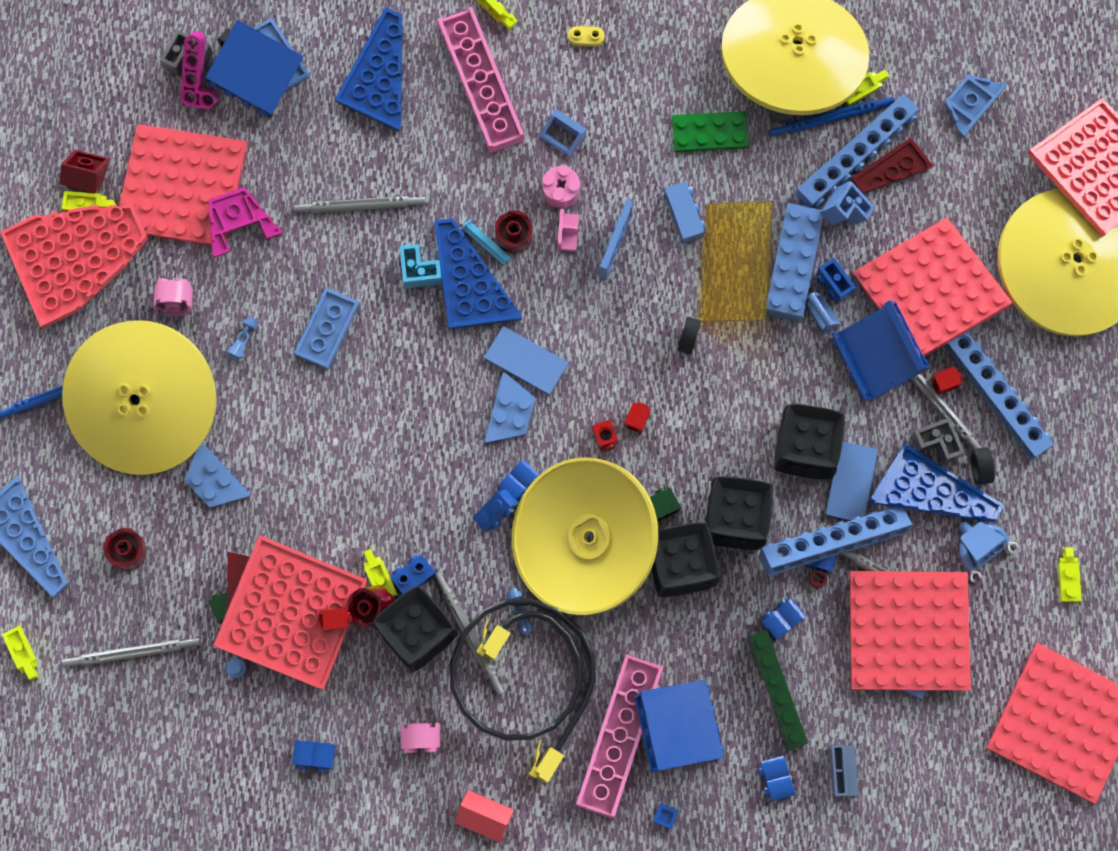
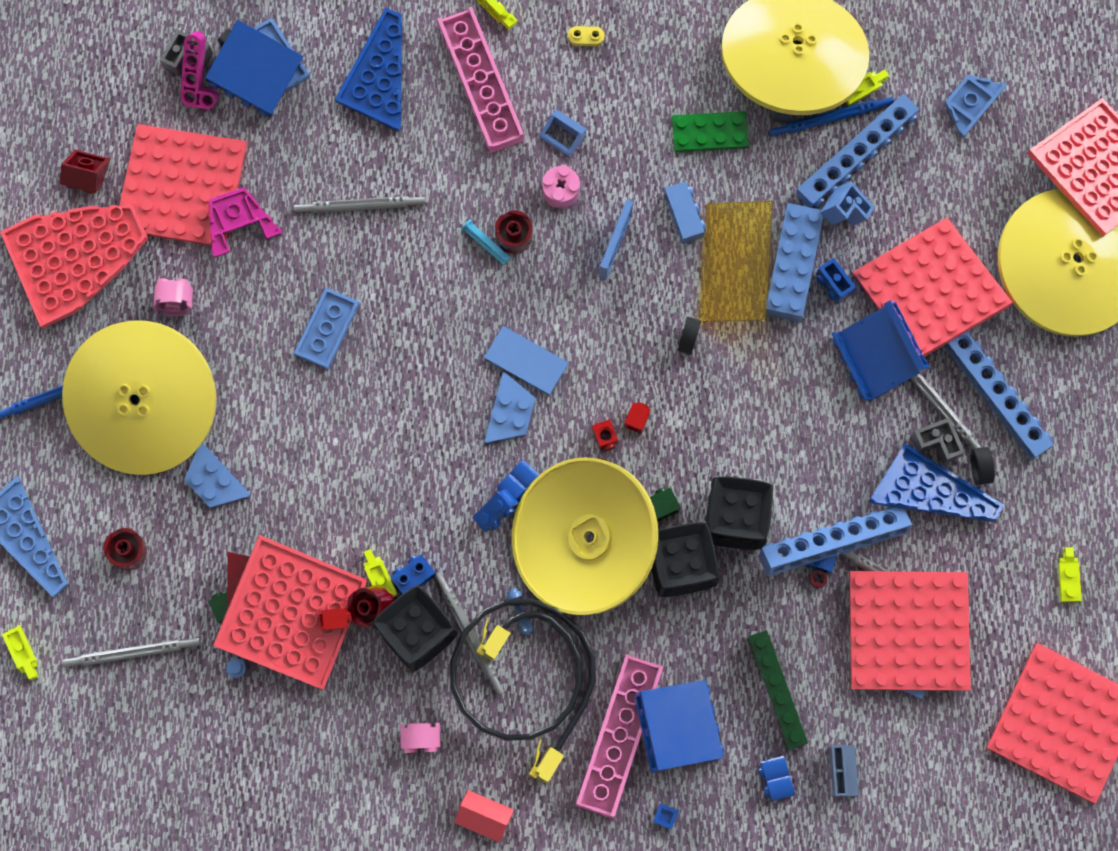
neon yellow hinge [61,191,116,212] -> none
medium blue piece [227,317,258,361] -> none
blue brick [292,740,336,773] -> none
medium azure brick [400,244,442,289] -> none
blue wing [434,218,522,330] -> none
bright pink panel [558,209,579,252] -> none
blue brick [760,598,806,642] -> none
black piece [774,404,845,480] -> none
medium blue tile [805,293,841,335] -> none
medium blue tile [825,442,878,521] -> none
dark red wing [851,138,933,194] -> none
red brick [930,366,963,395] -> none
medium blue torso [959,522,1018,583] -> none

